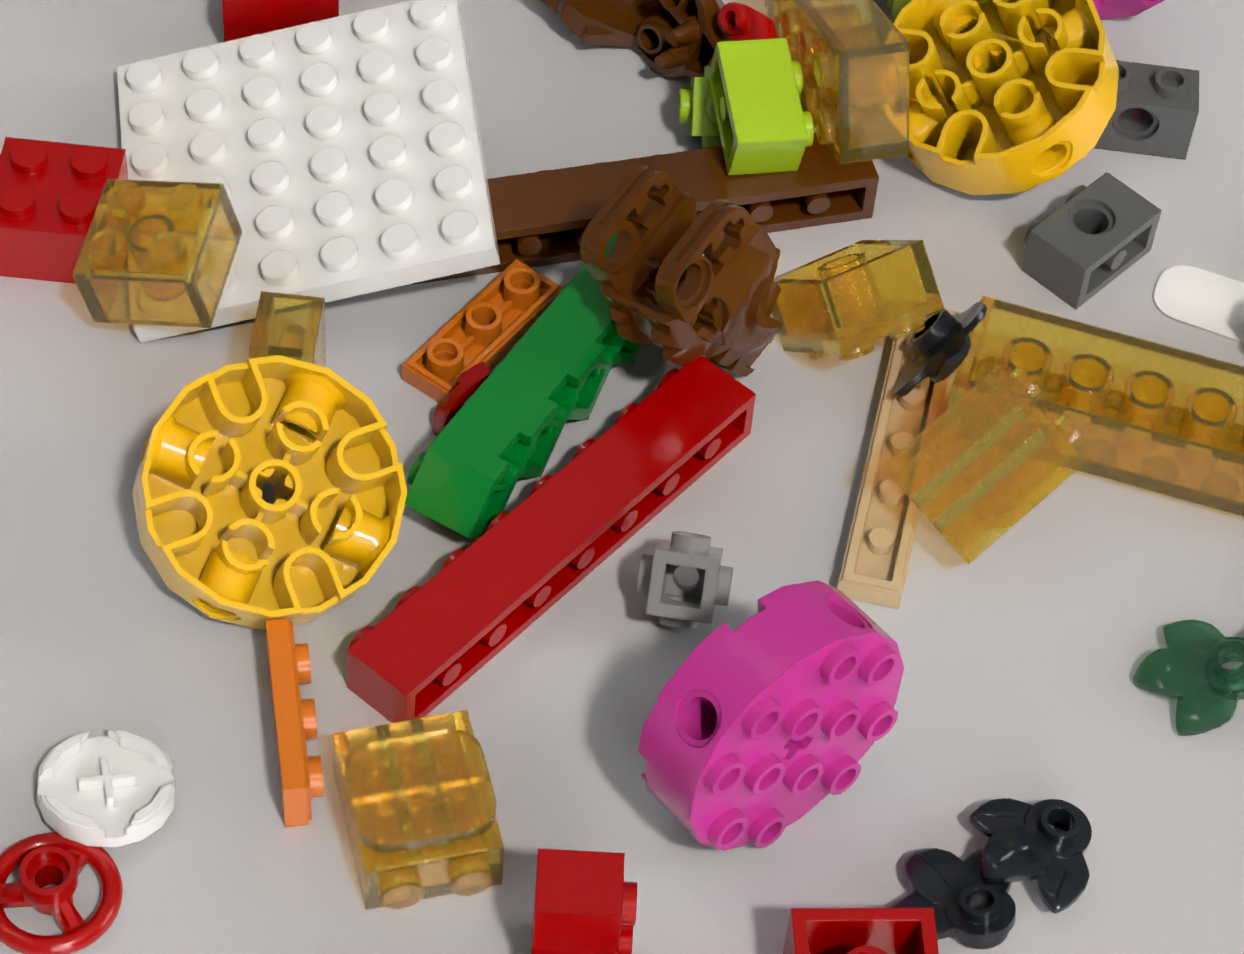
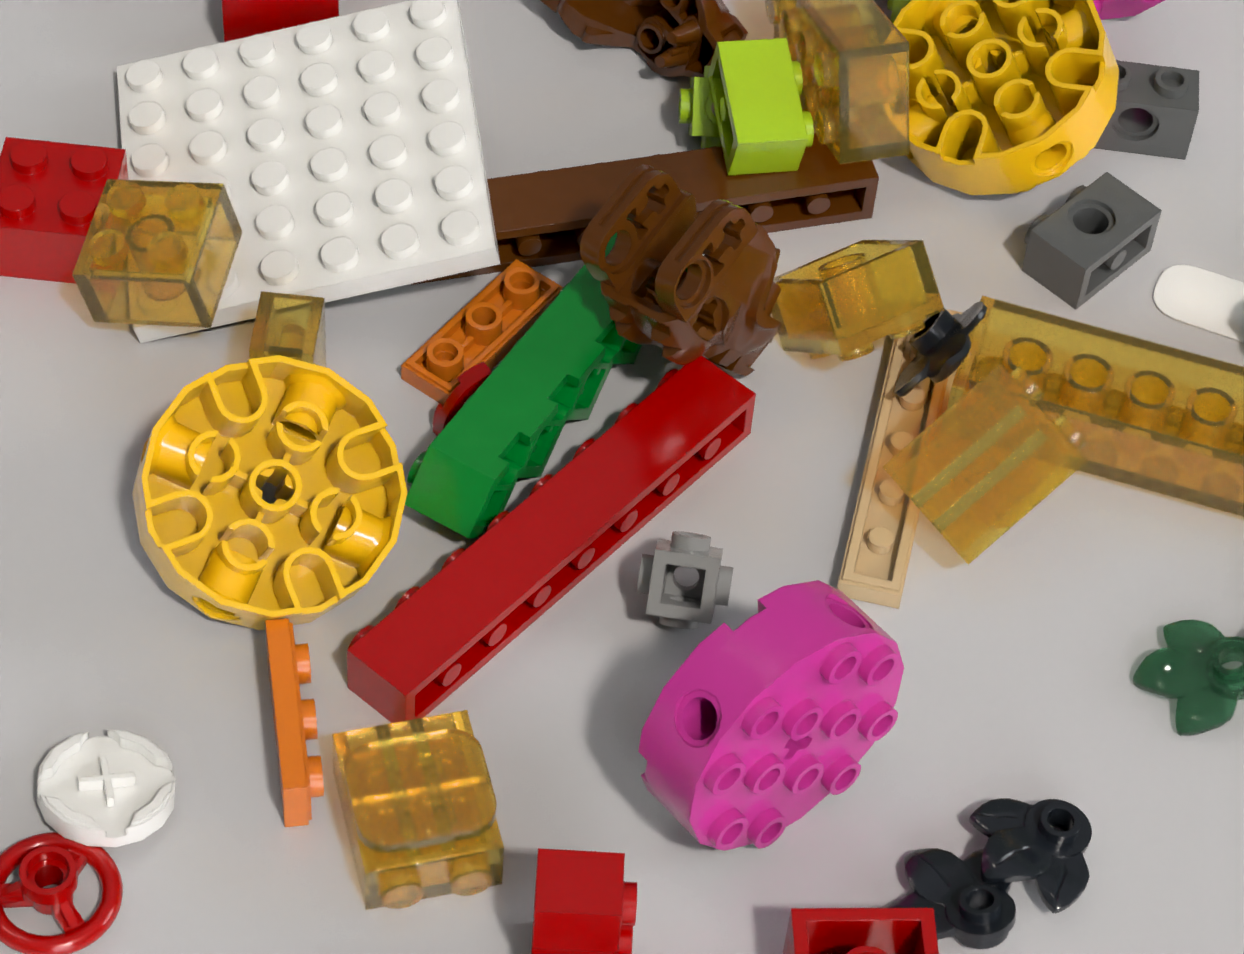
red arm [717,2,778,41] -> none

